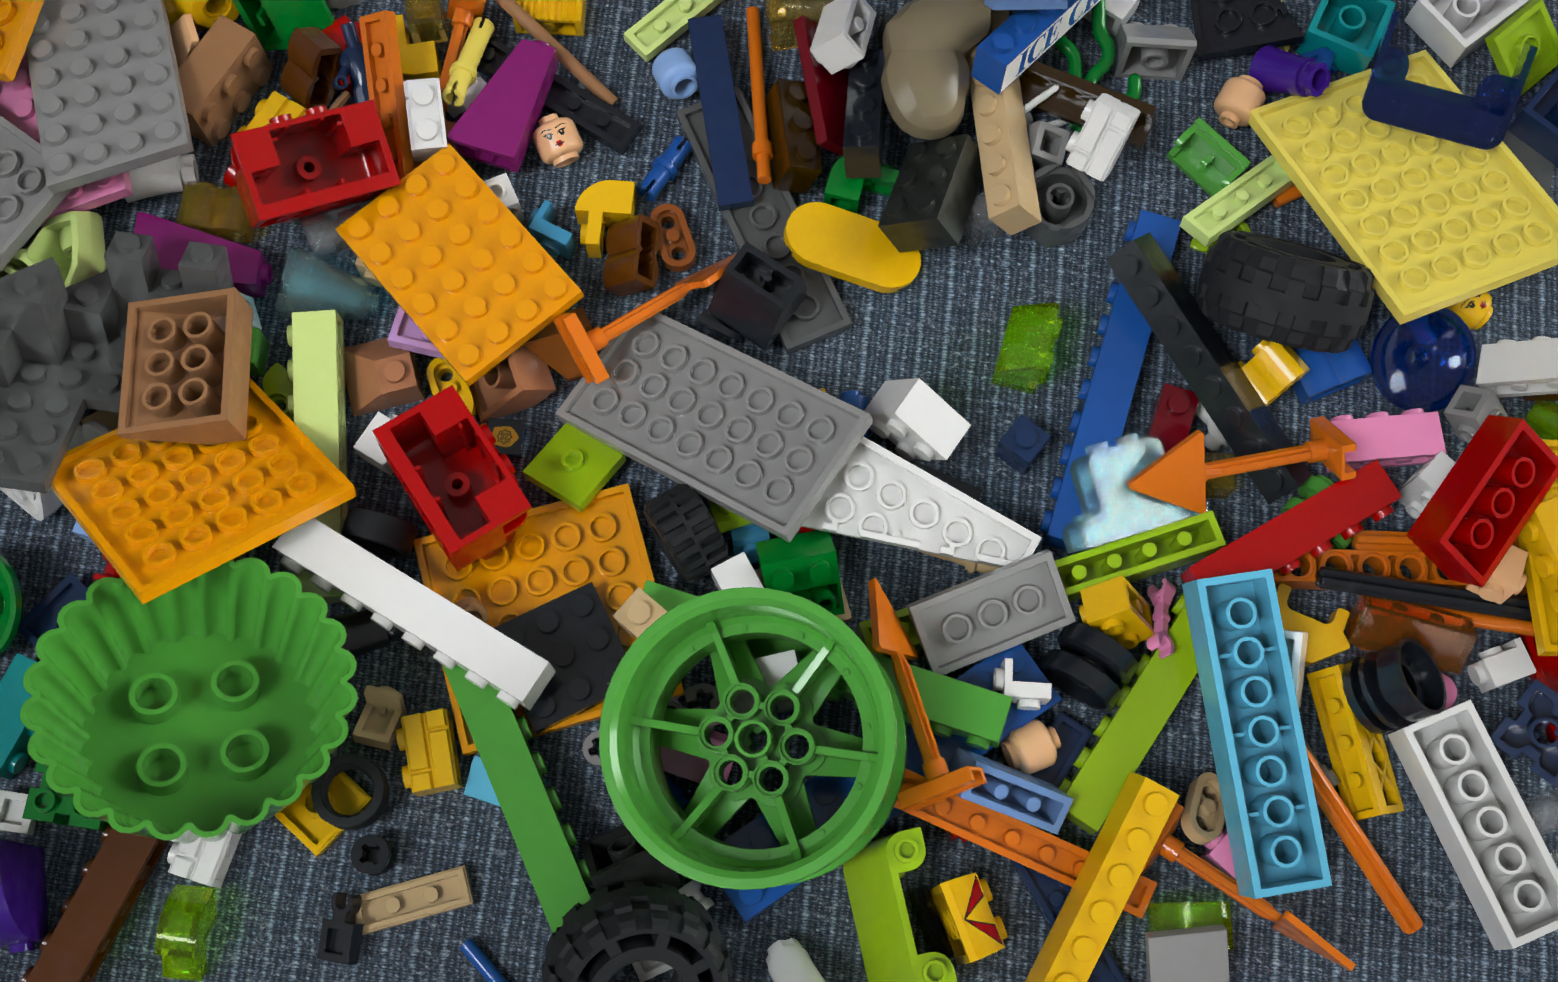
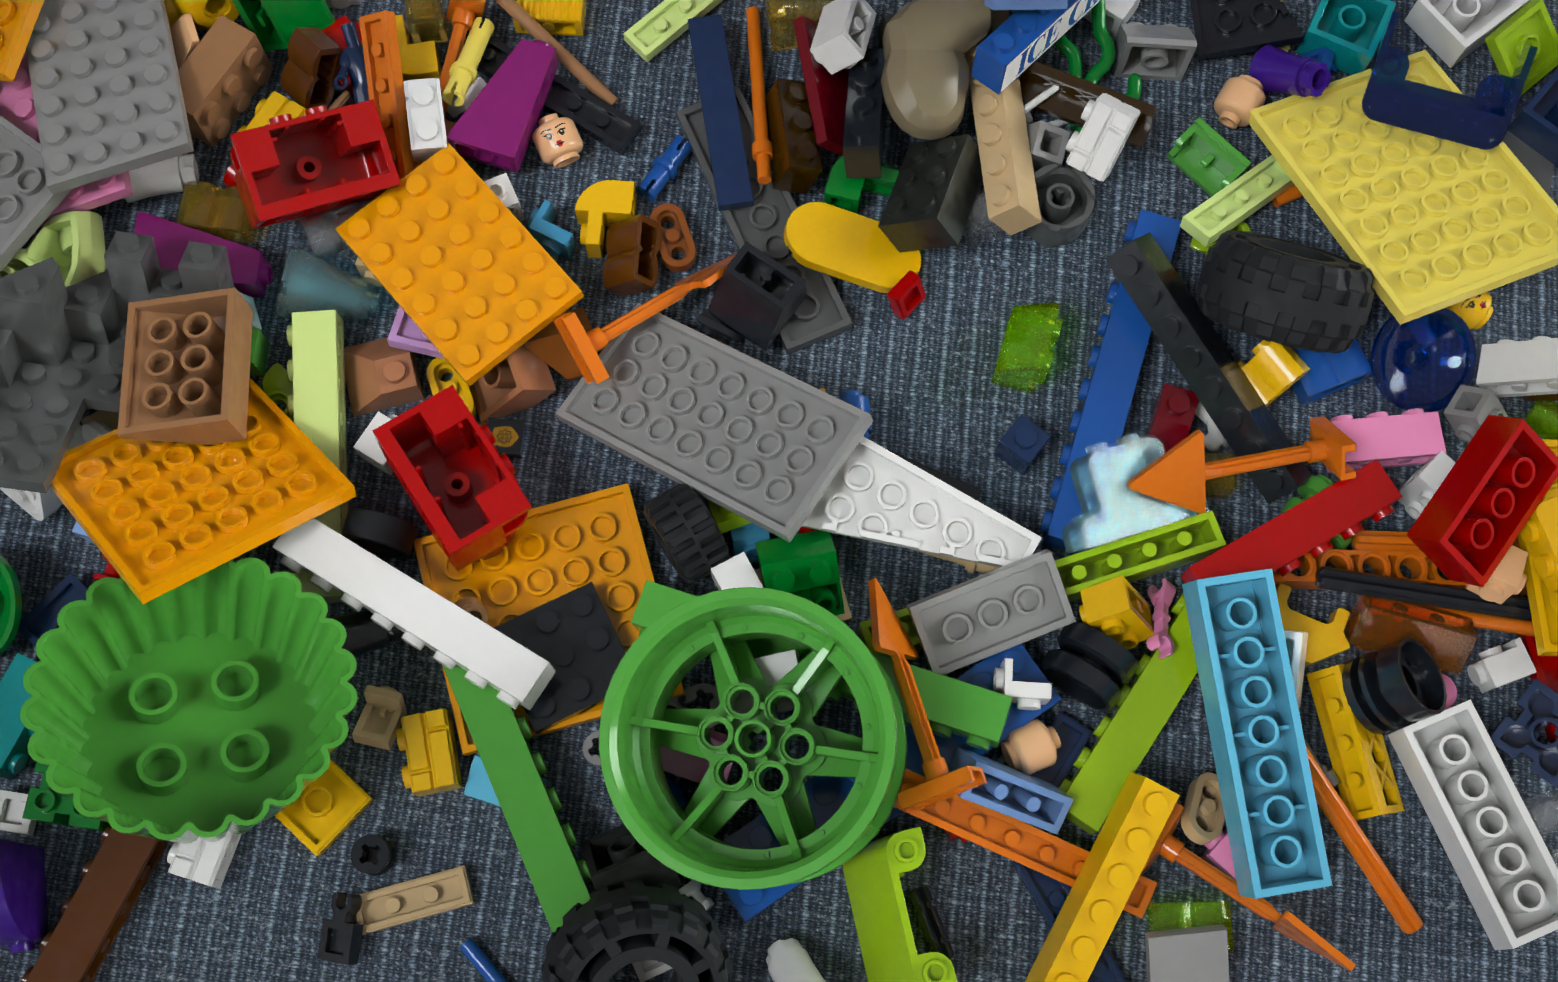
clear neon green brick [155,884,216,981] -> none
black tyre [311,754,390,830] -> none
lime plate [522,423,626,512] -> none
tan brick [613,587,667,639] -> none
light blue head [652,47,698,100] -> none
white brick [864,378,971,461] -> none
yellow slope [930,872,1008,965] -> none
none -> red tile [887,270,926,320]

